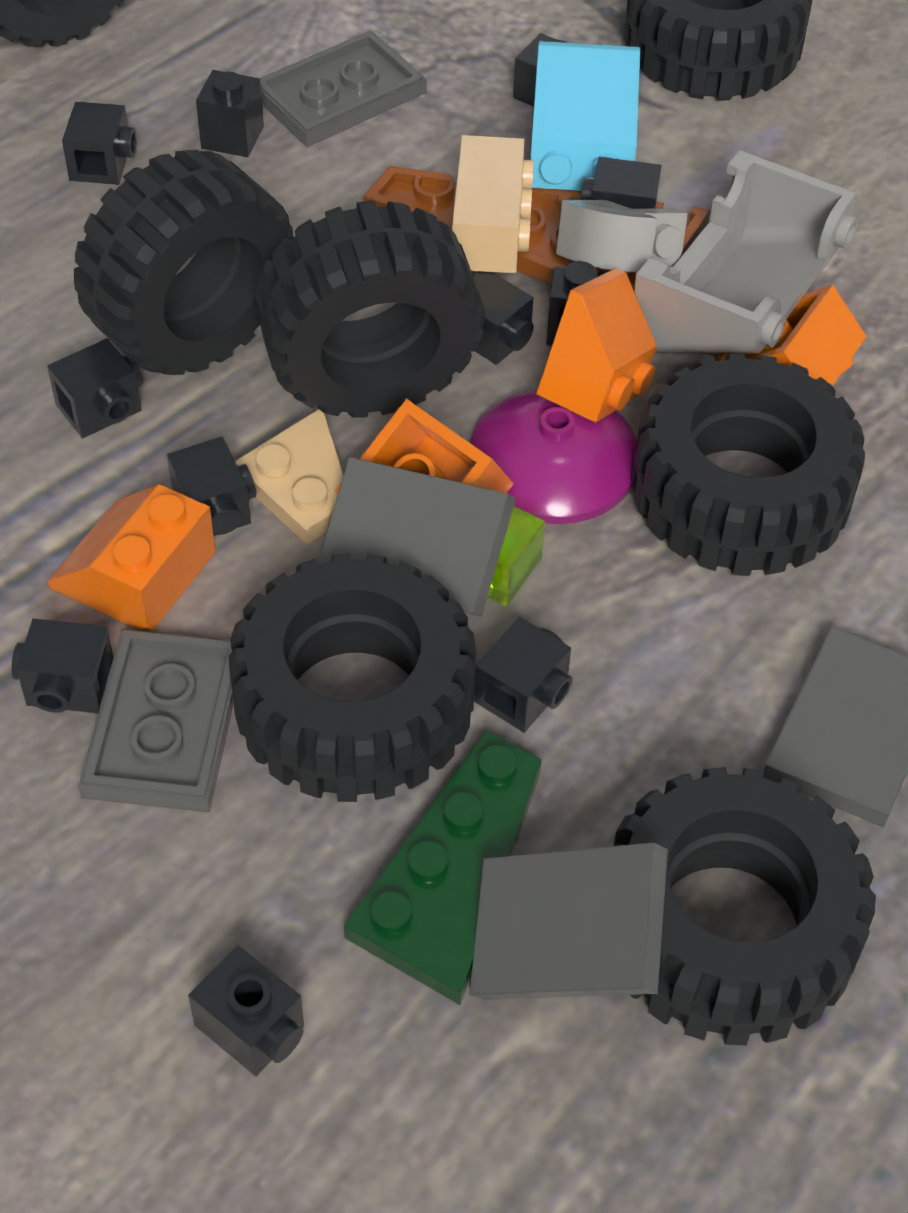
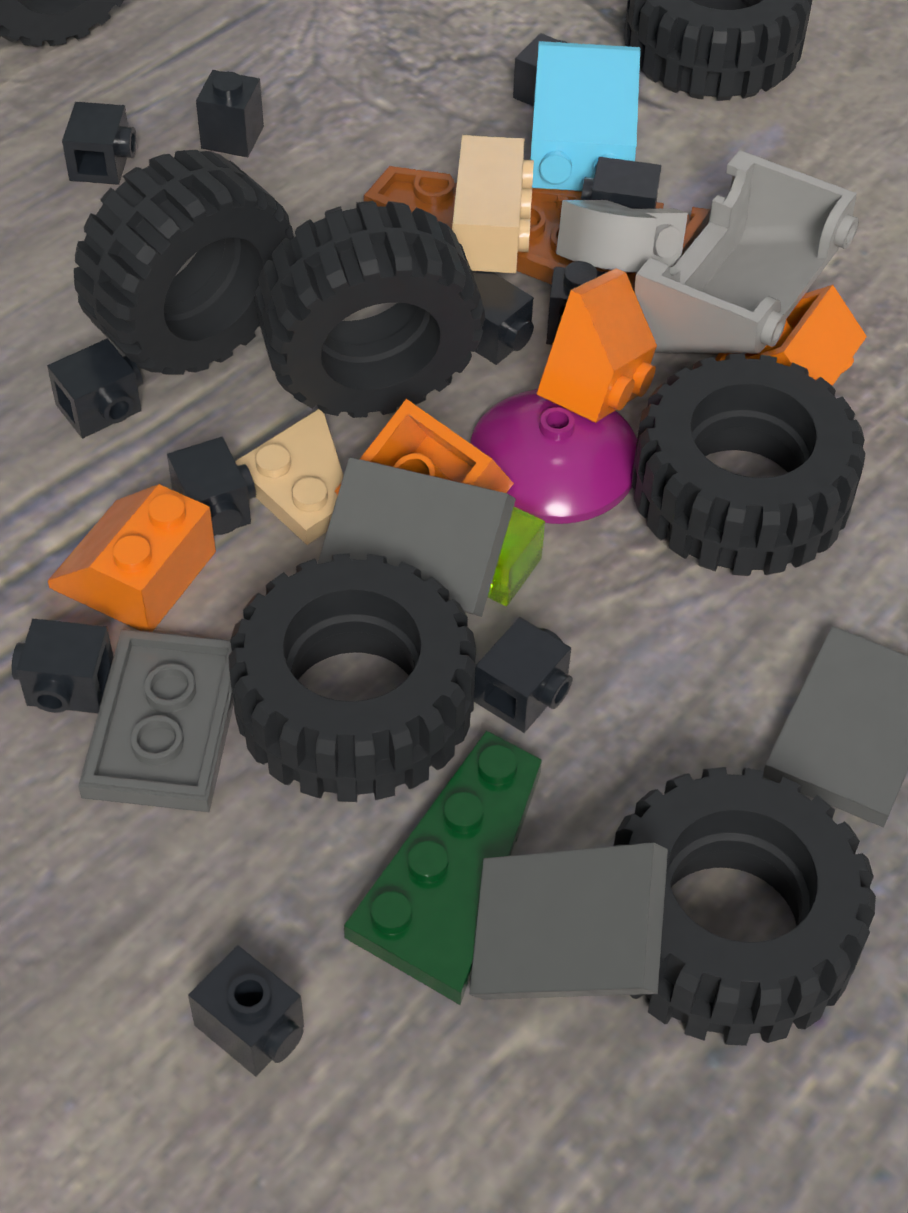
dark grey tile [260,30,427,147] -> none

